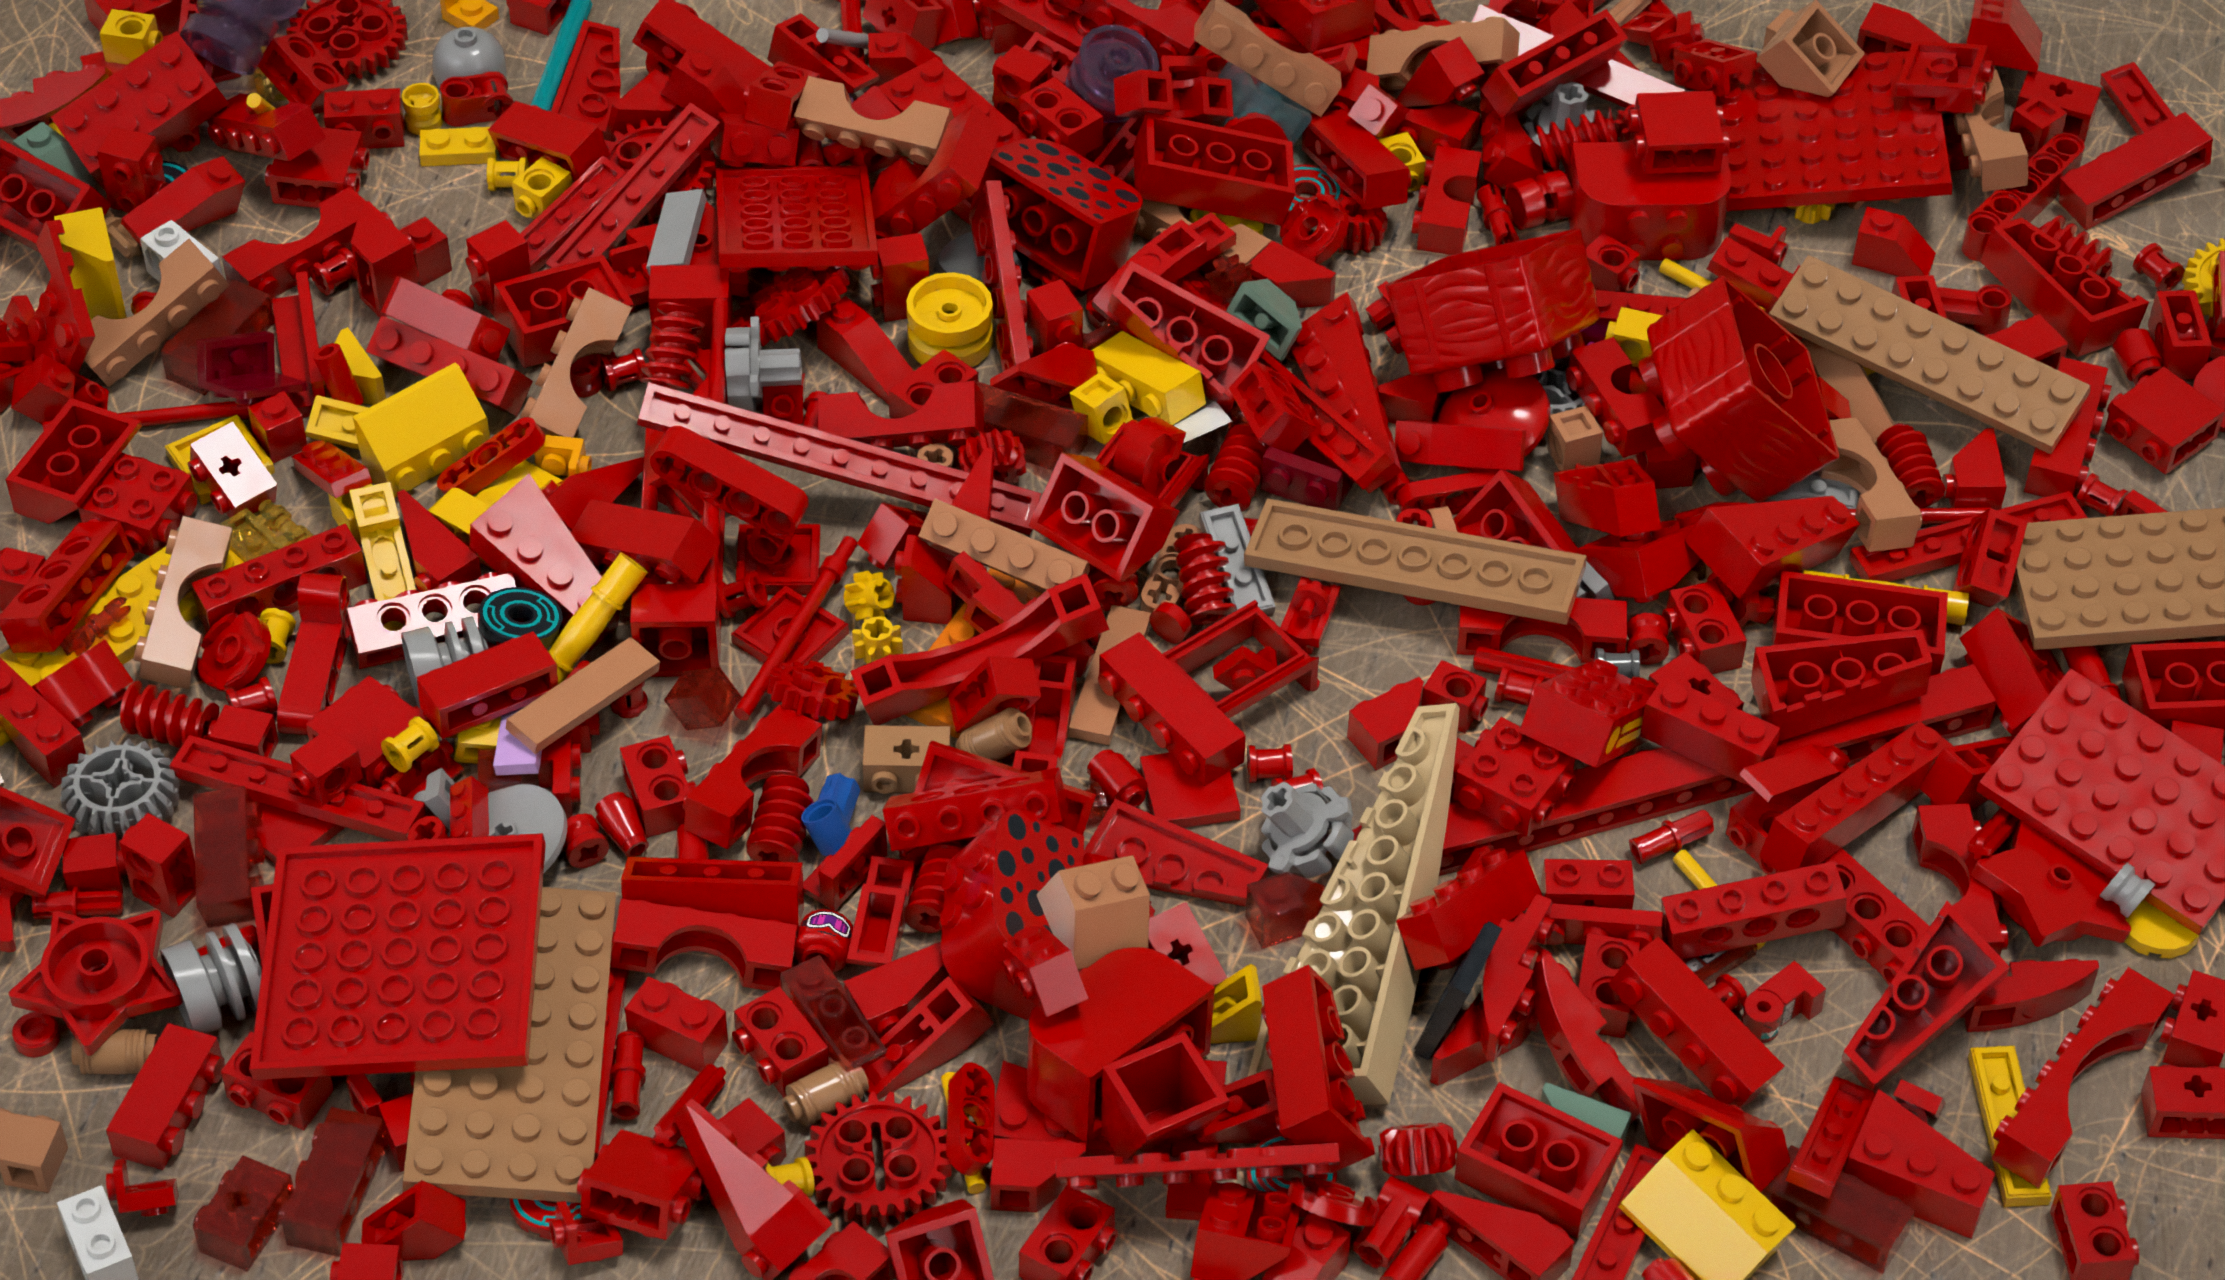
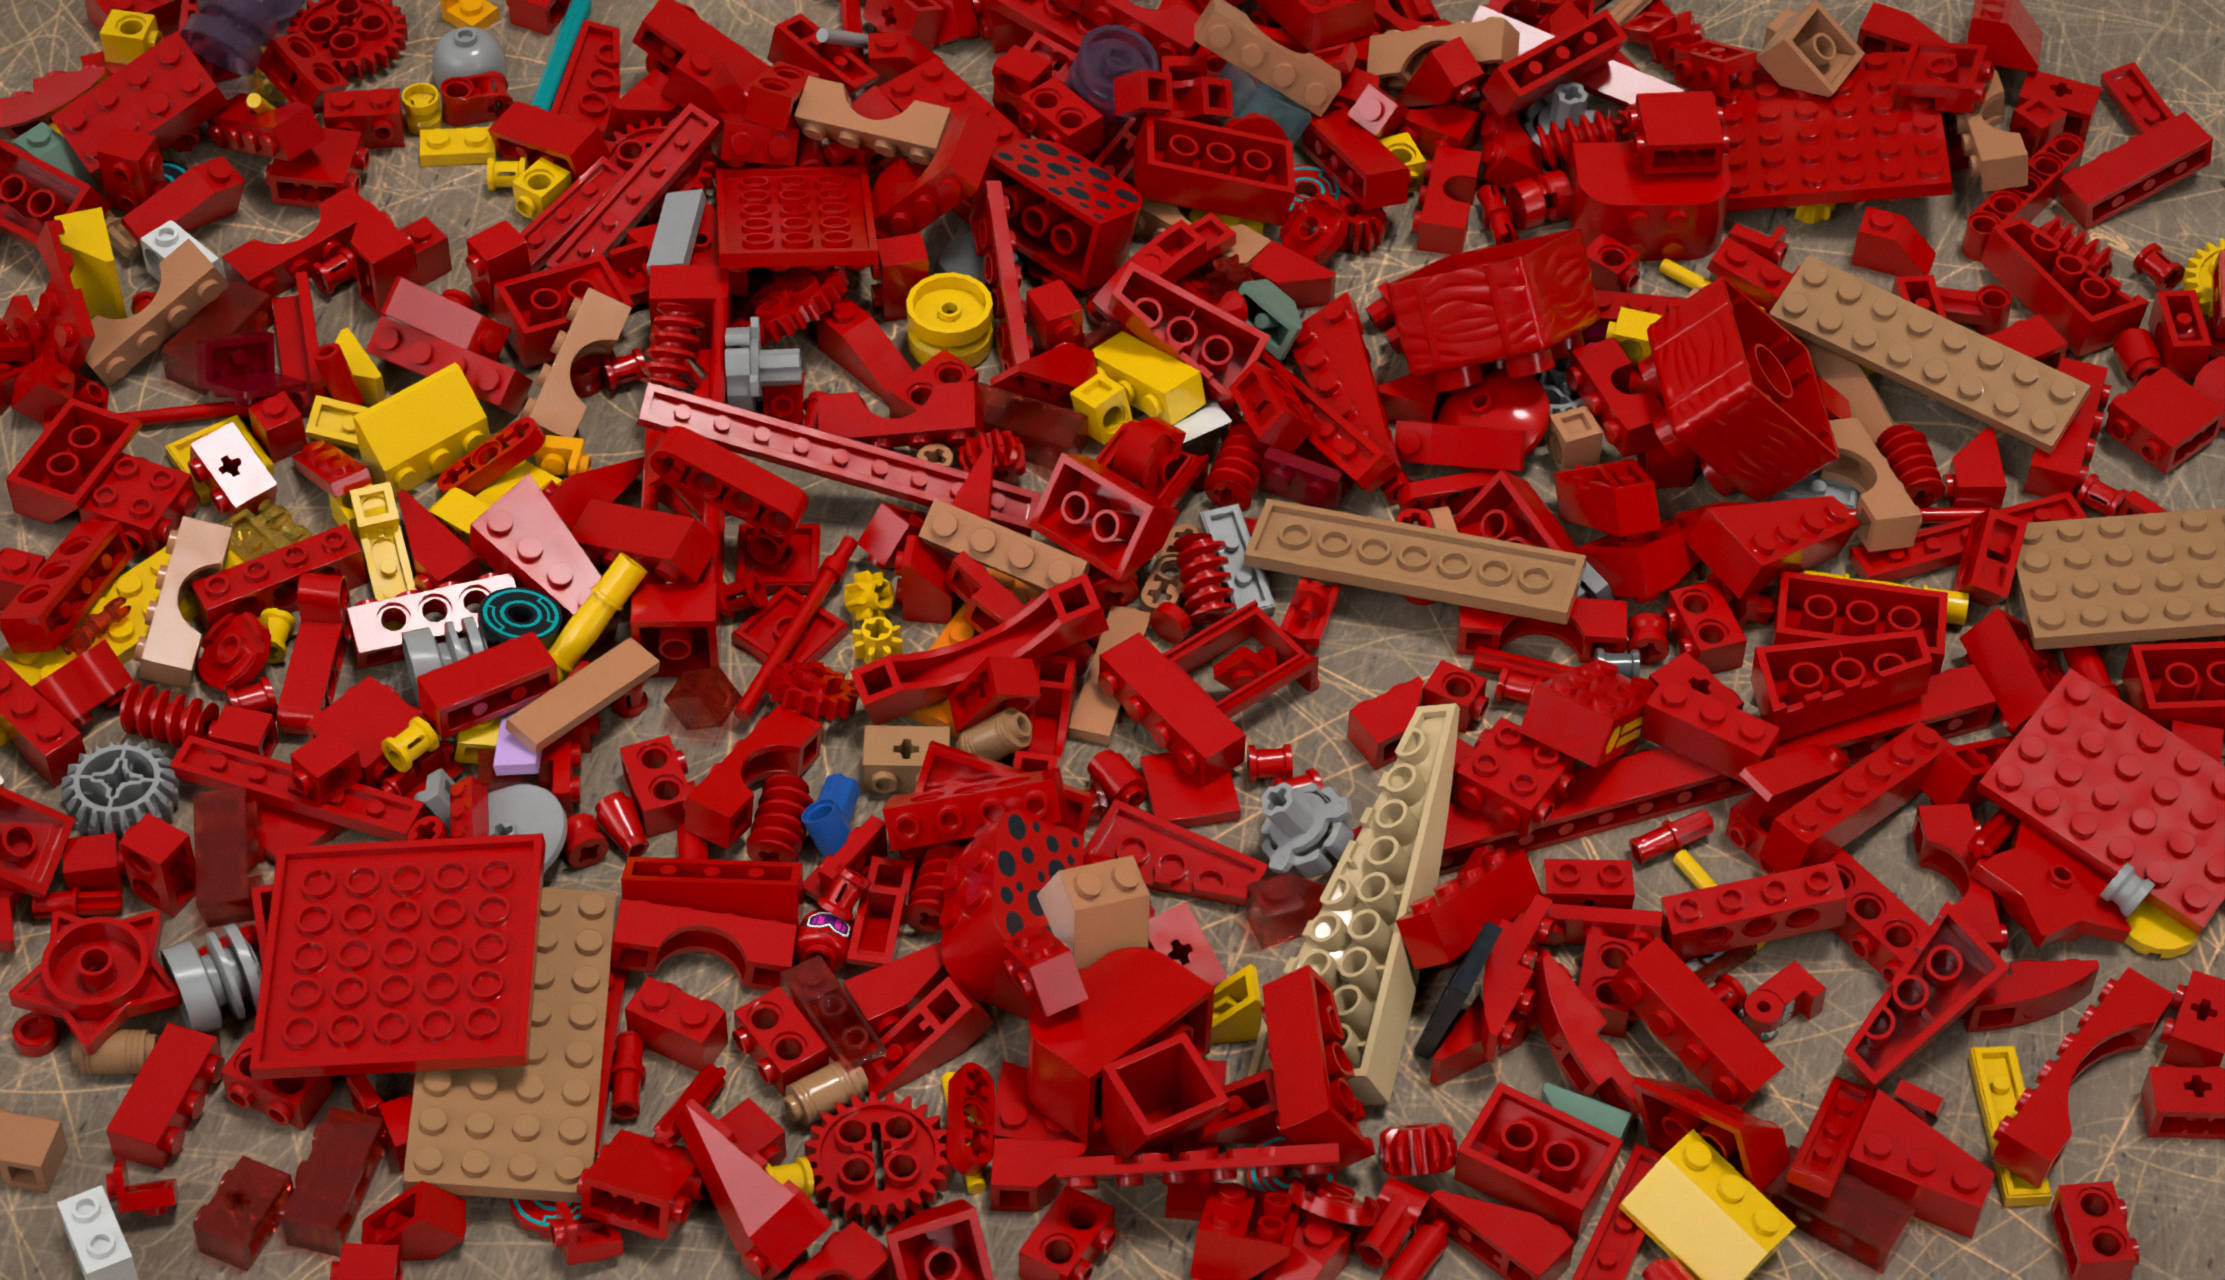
none -> red bush [817,864,873,922]
none -> red rock [1216,290,1248,322]

